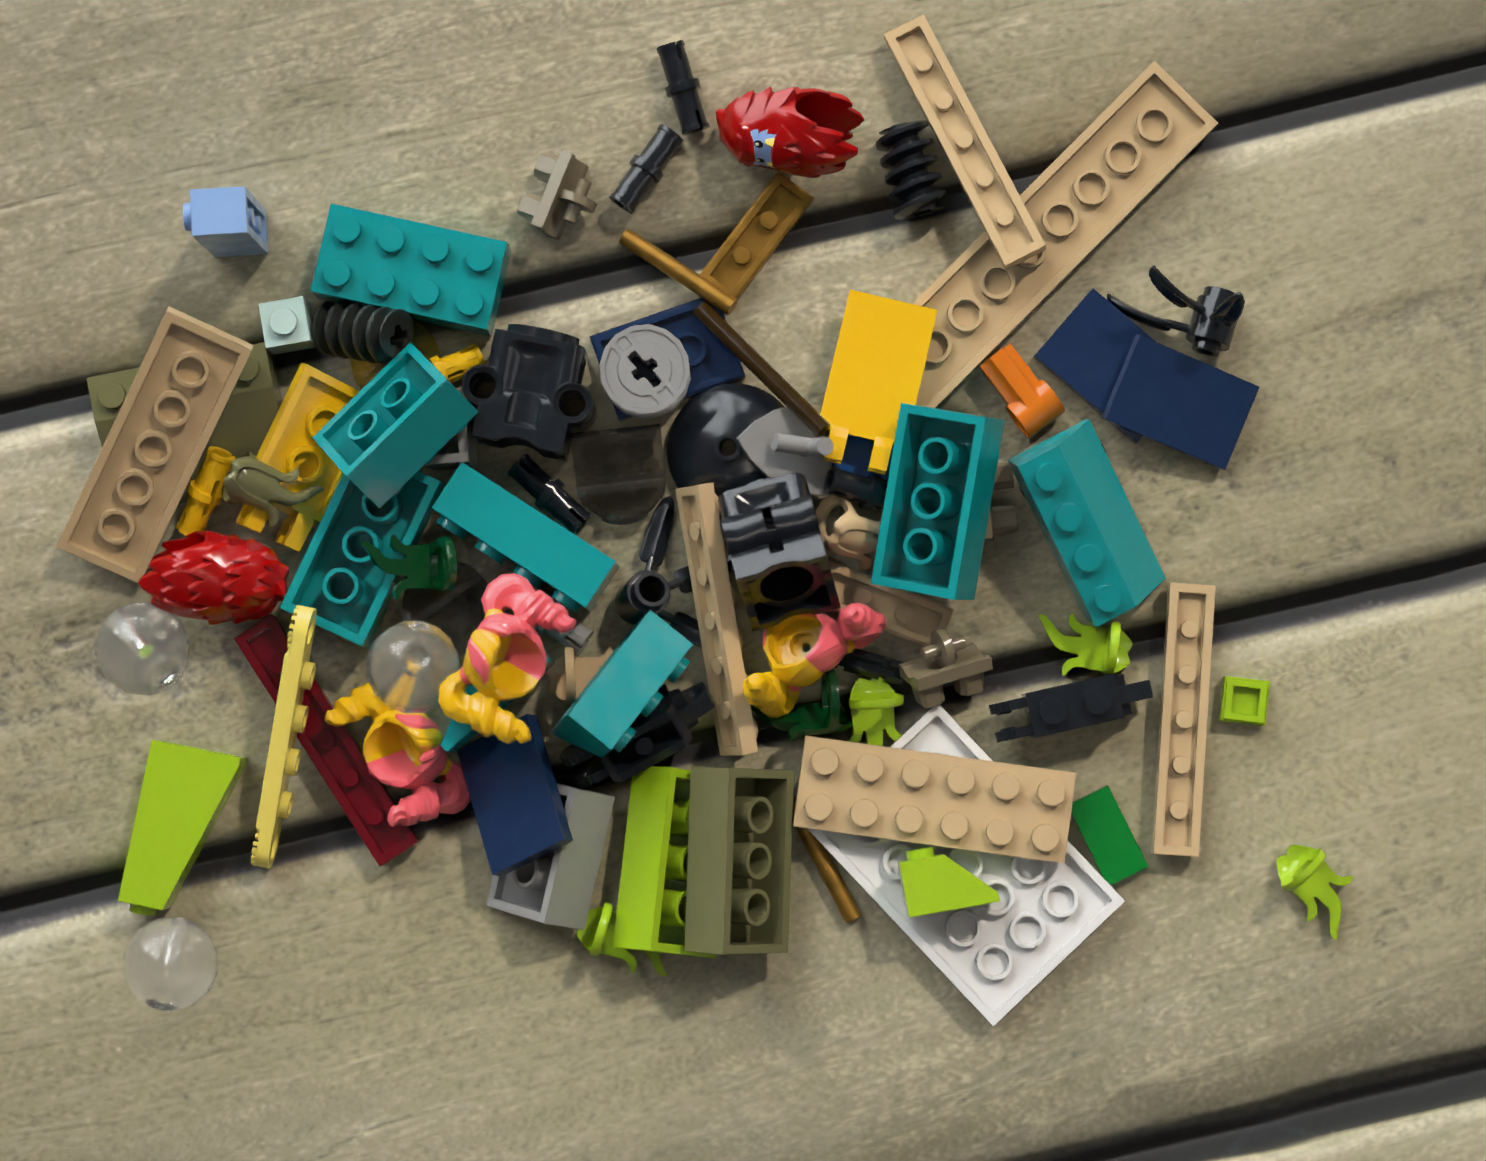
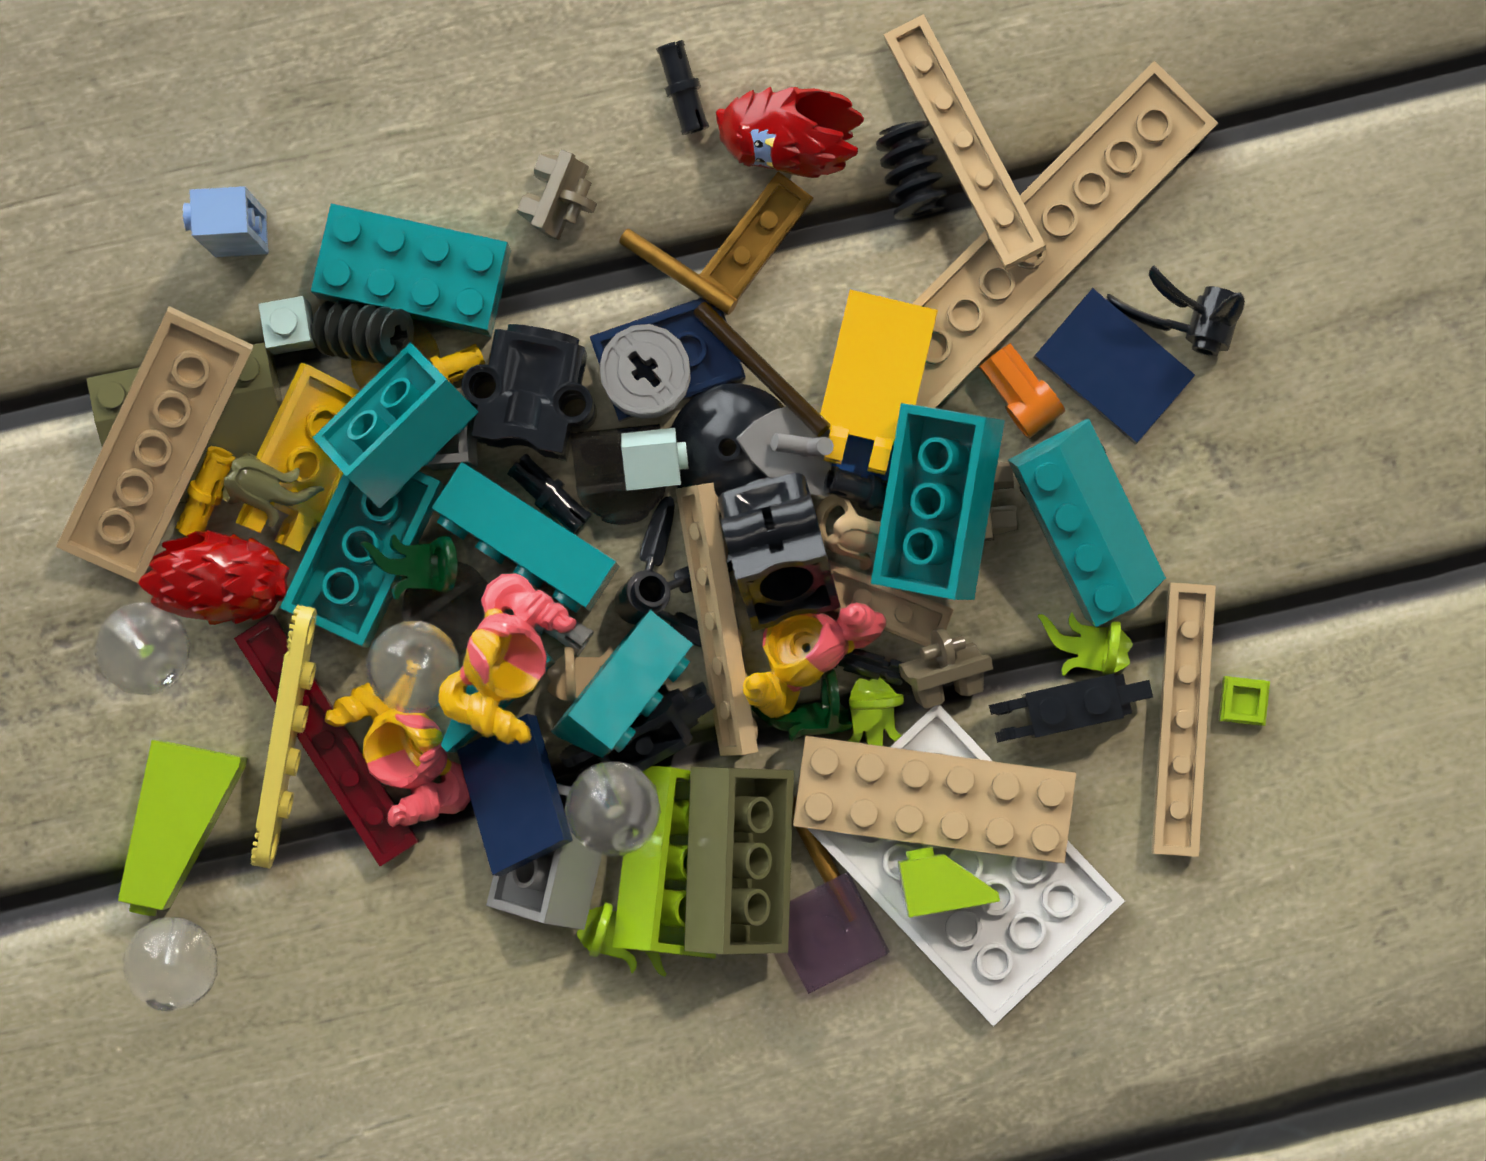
black pin [609,124,683,214] -> none
green tile [1071,785,1149,885] -> none
dark blue tile [1101,335,1260,470] -> none
lime piece [1276,845,1354,940] -> none
none -> clear piece [565,761,661,857]
none -> light aqua brick [621,428,689,491]
none -> tile [787,871,890,994]

